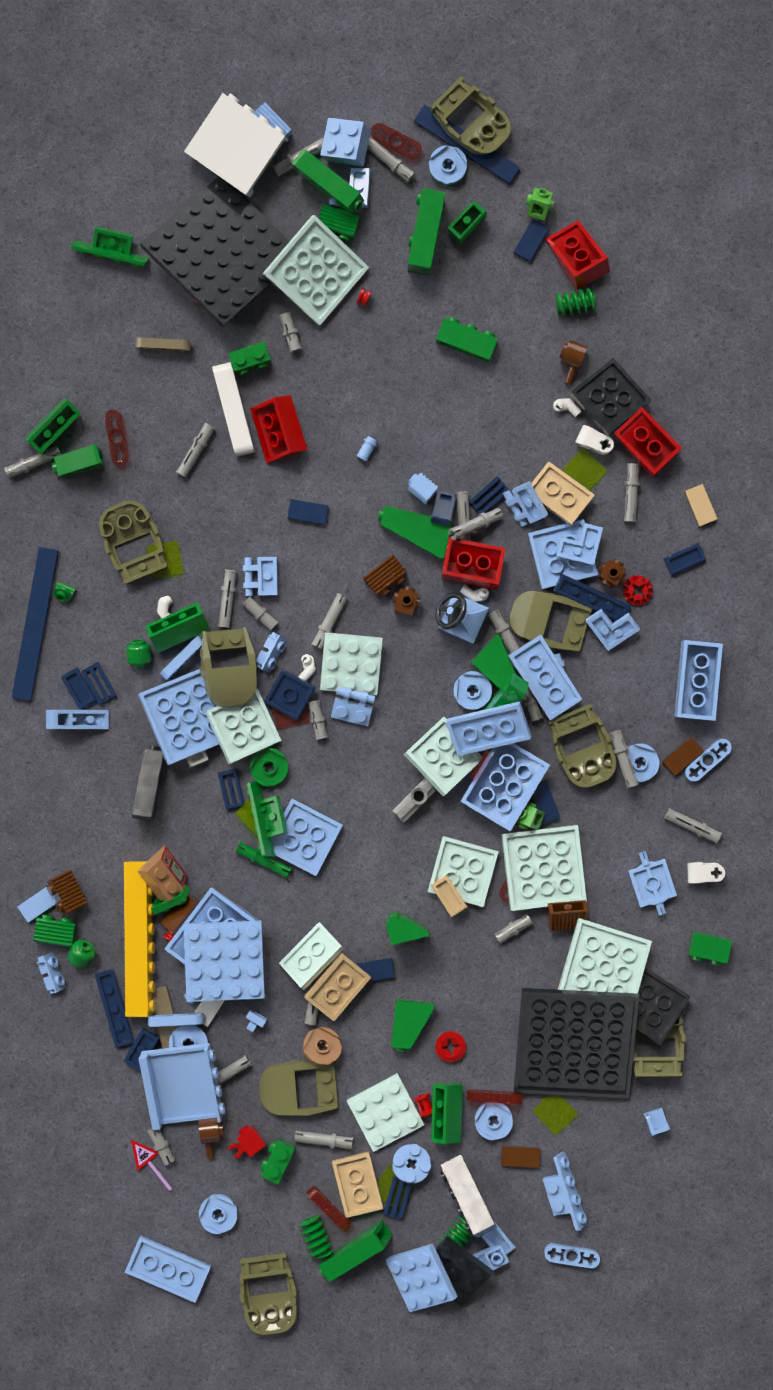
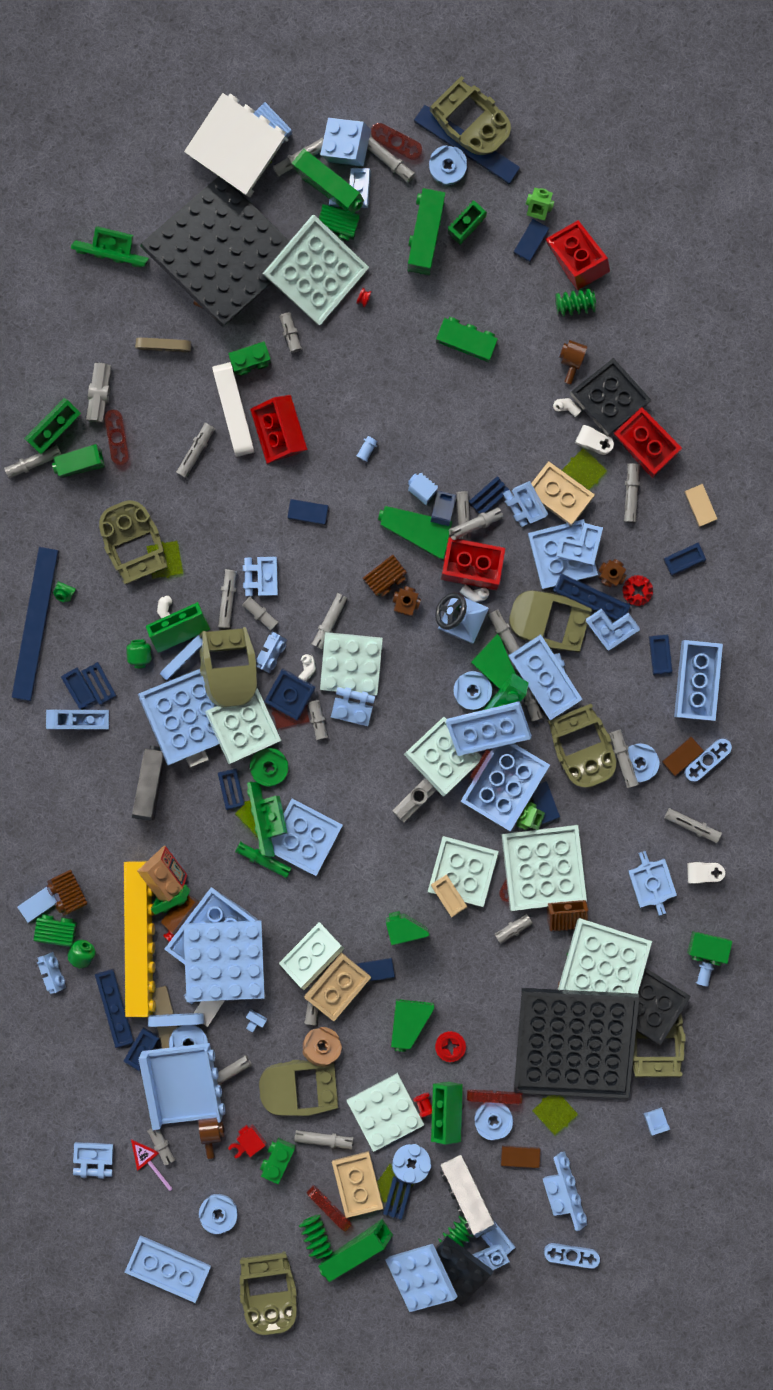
none -> light blue plate [73,1142,113,1179]
none -> light grey piece [86,363,111,423]
none -> dark blue tile [649,634,672,675]
none -> light blue pin [696,961,714,986]

